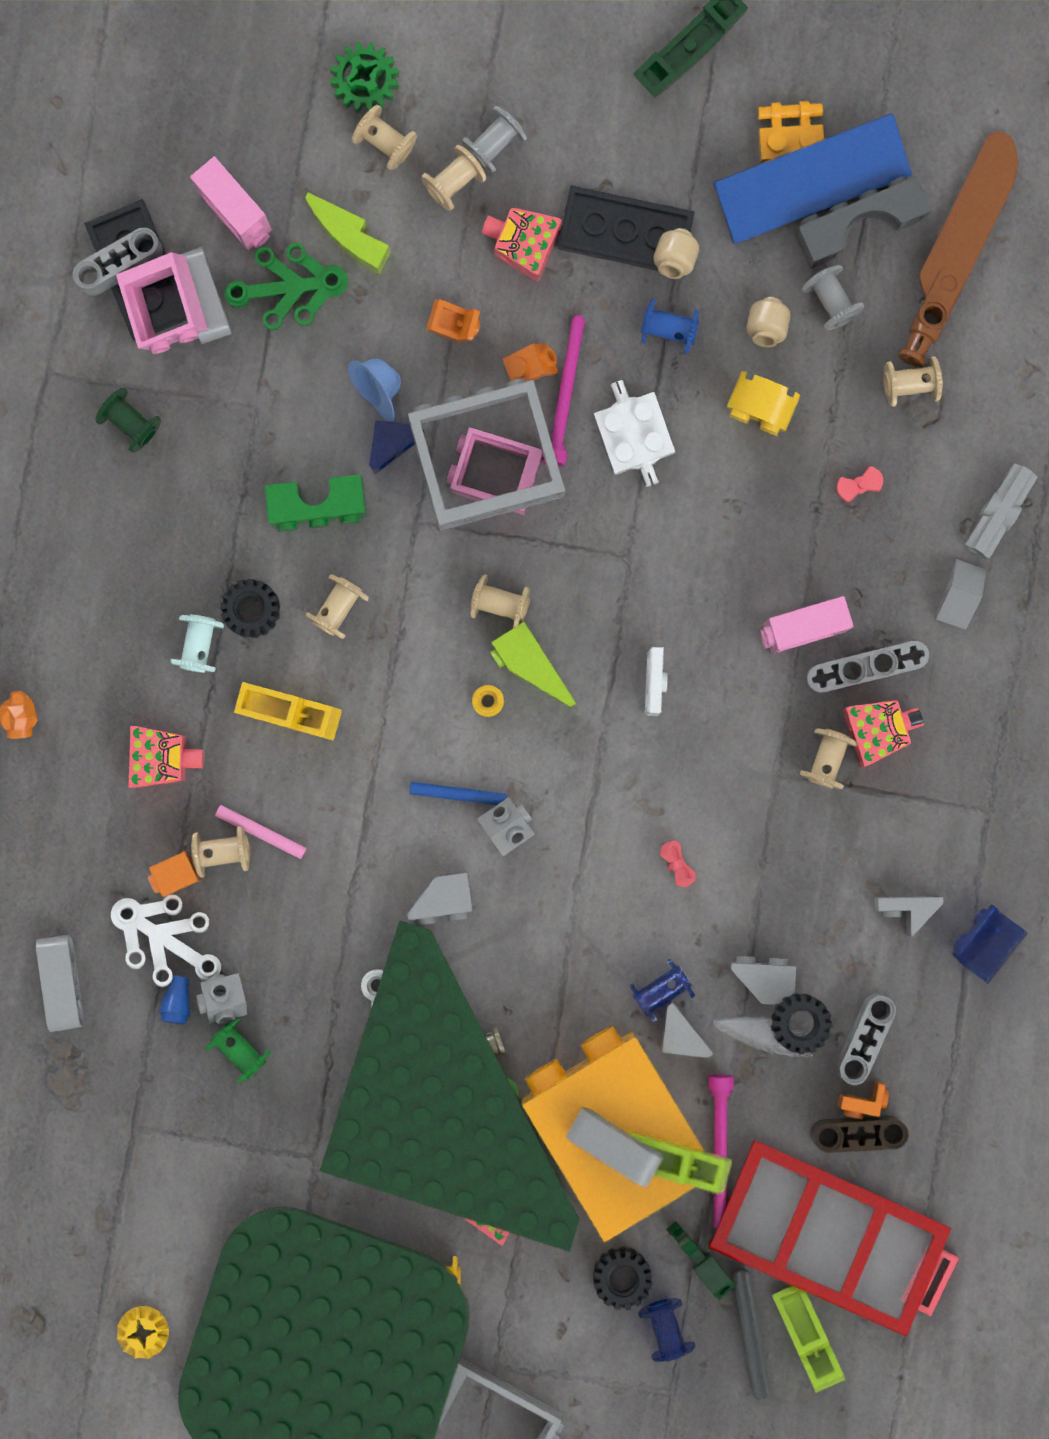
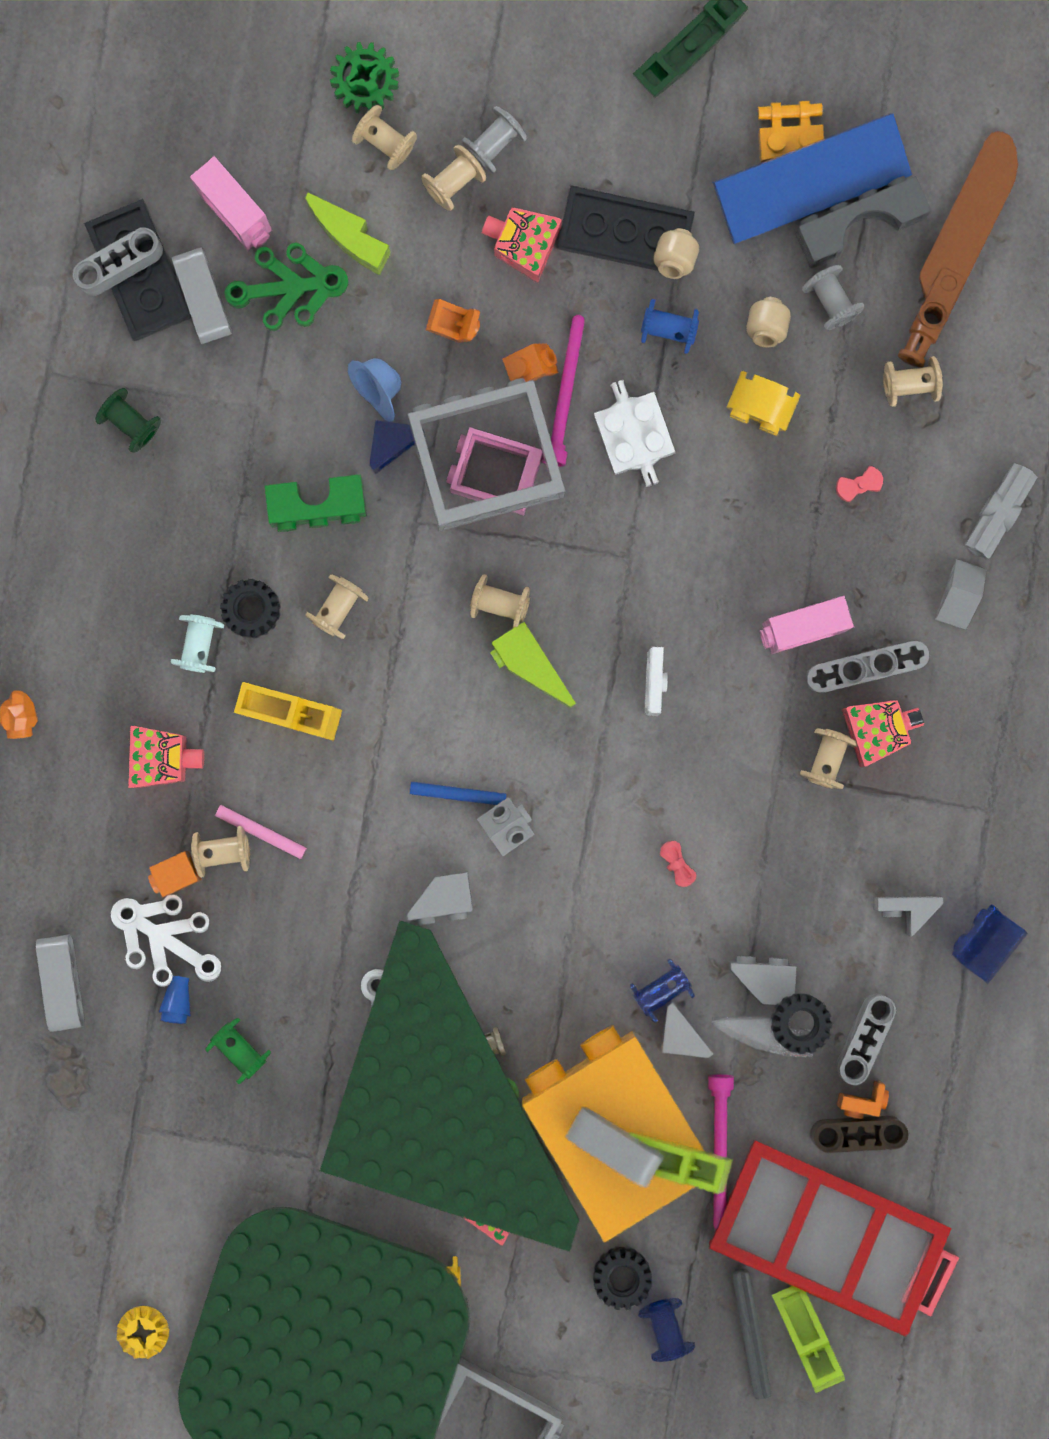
bright pink window [116,252,208,354] -> none
light grey brick [196,973,247,1024] -> none
yellow plate [472,685,504,717] -> none
dark green piece [666,1221,737,1300] -> none

